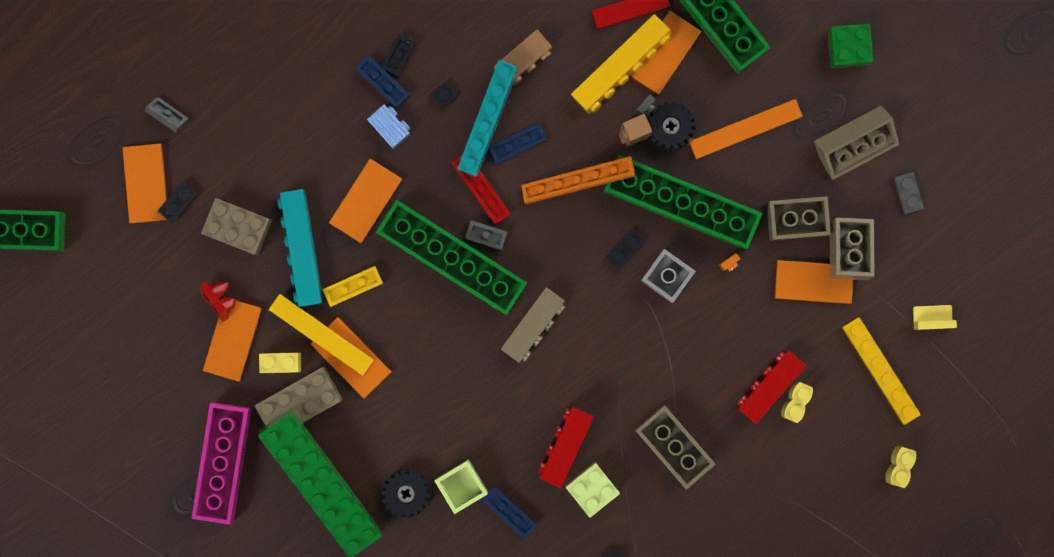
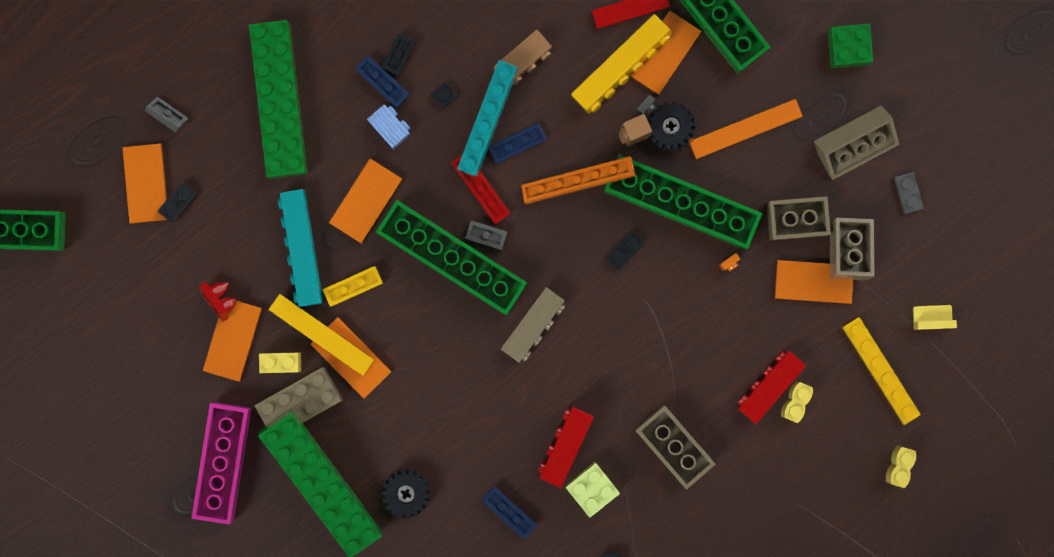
dark tan brick [201,198,272,256] -> none
yellowish green piece [435,459,488,514] -> none
light grey brick [640,249,696,303] -> none
none -> green brick [249,20,308,179]

